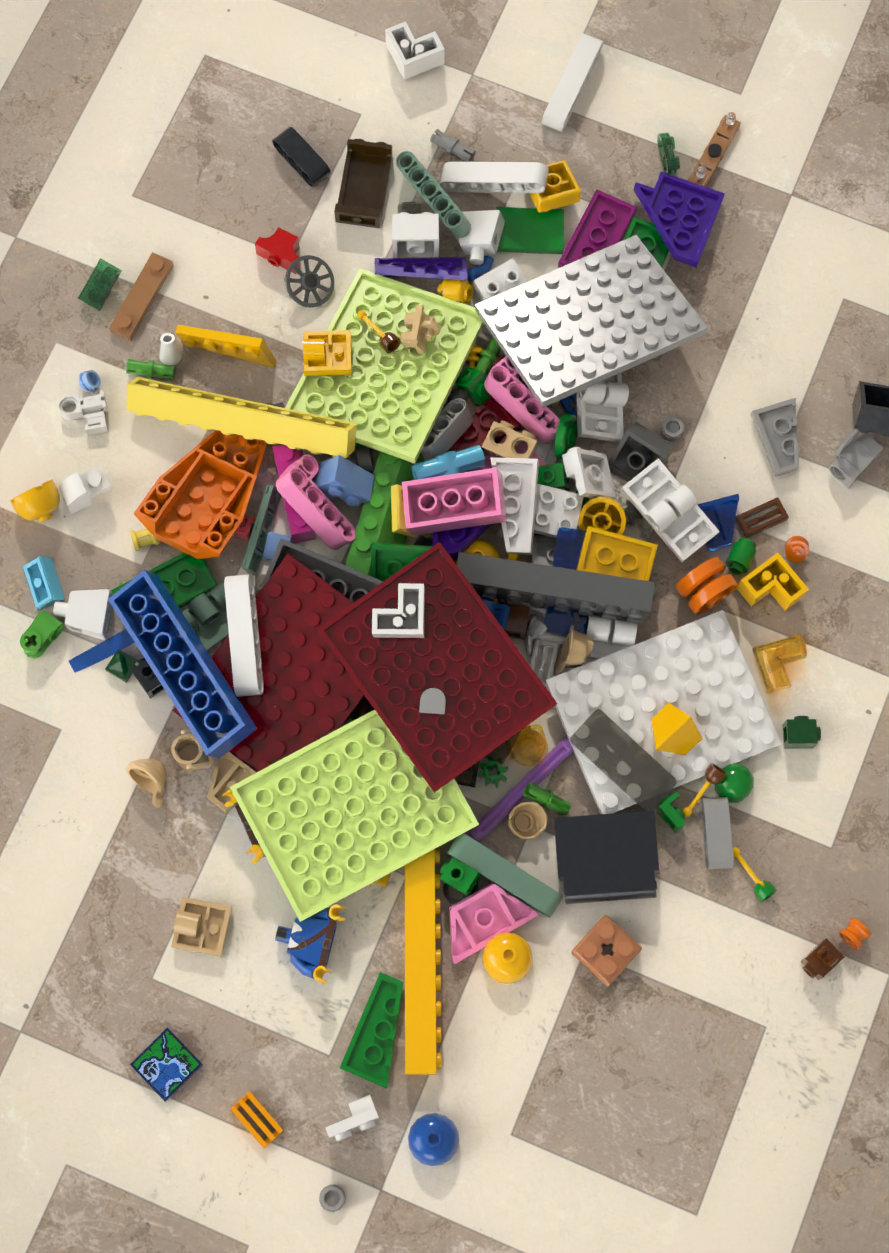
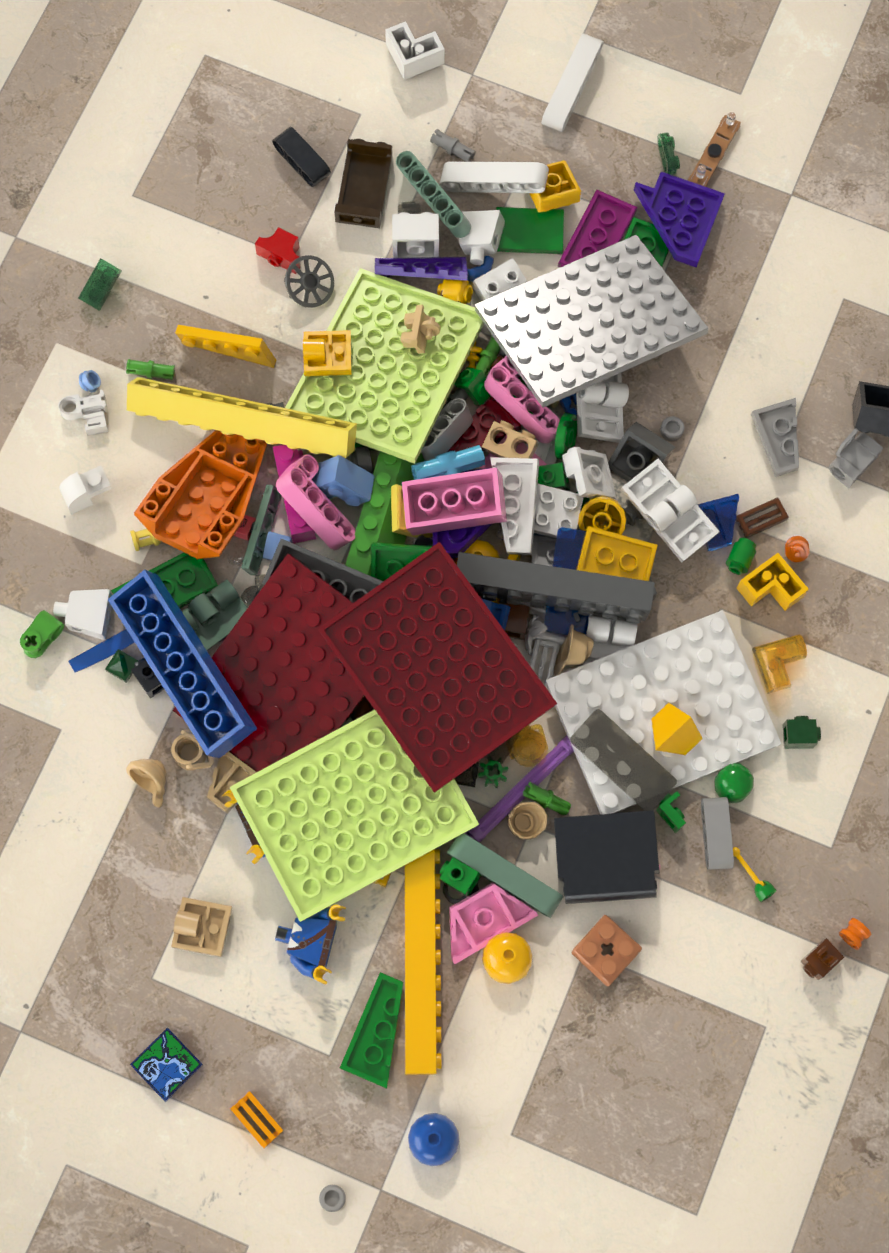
yellow cylinder [10,479,60,523] -> none
medium azure slope [23,556,65,610] -> none
medium nougat plate [109,252,174,341] -> none
white cone [159,333,182,366] -> none
white beam [224,574,264,697] -> none
white plate [325,1095,379,1141] -> none
reddish brown hinge [357,310,400,353] -> none
white brick [372,583,425,638] -> none
light grey tile [419,688,446,715] -> none
orange wheel [675,557,739,615] -> none
hinge [682,763,727,817] -> none

